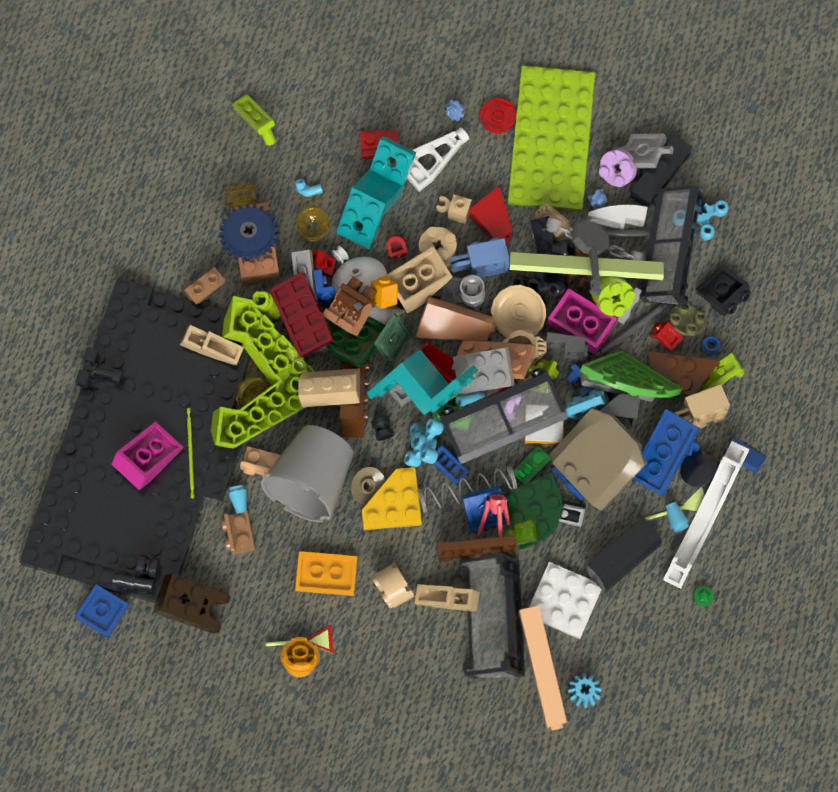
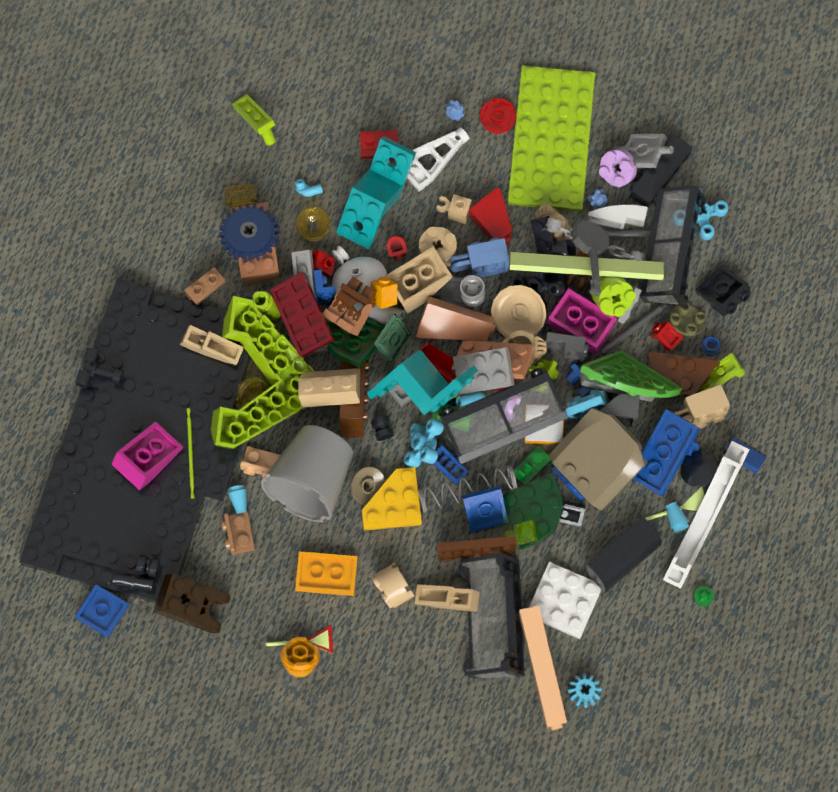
coral plant [478,494,510,537] -> none

